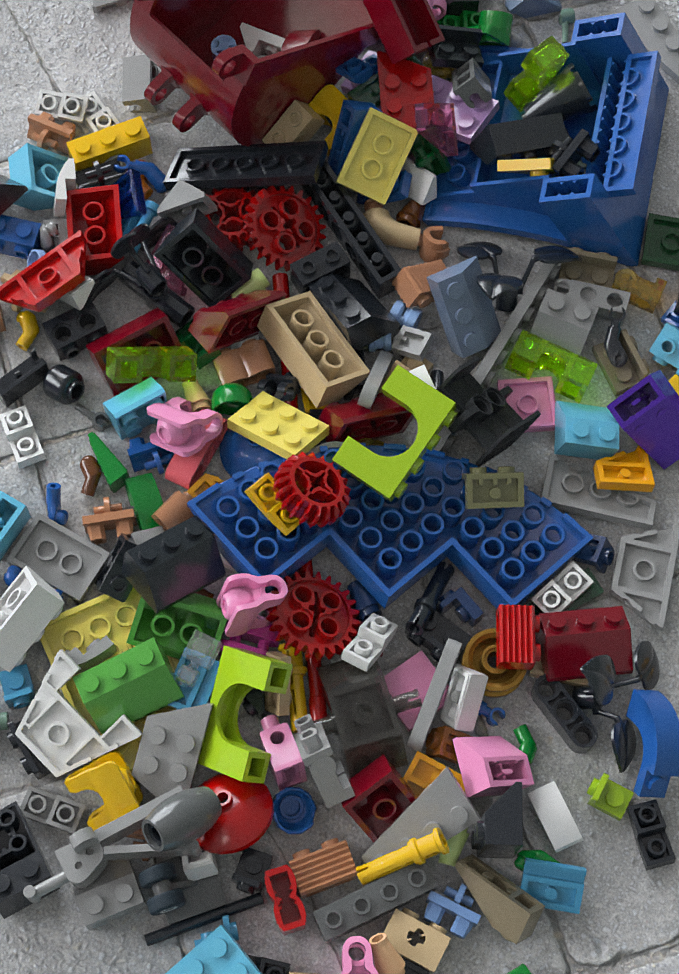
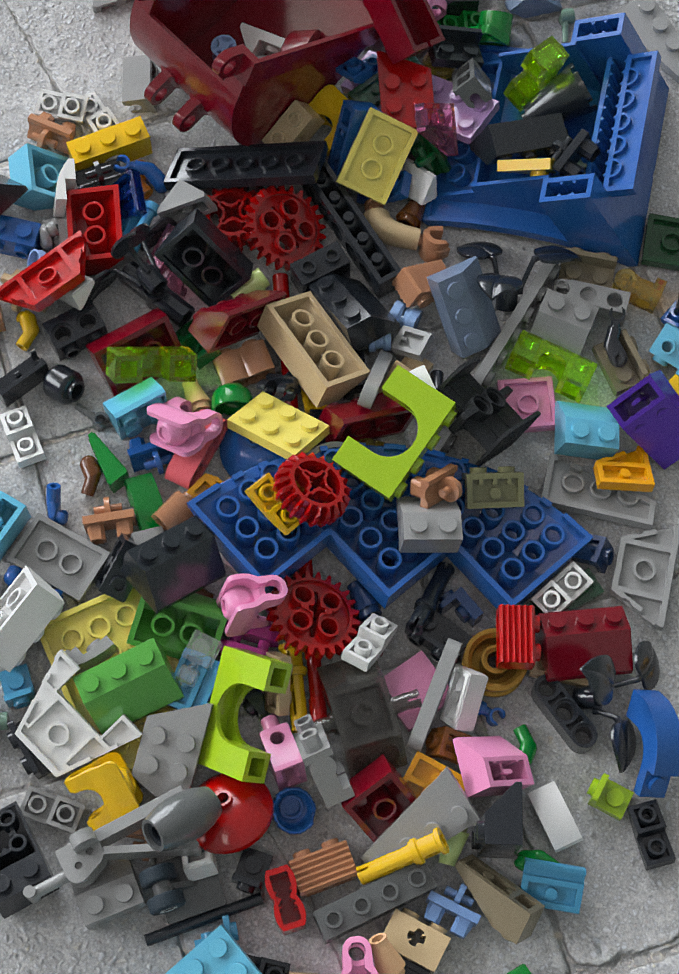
none -> light grey slope [396,497,463,553]
none -> nougat hips [410,463,462,509]

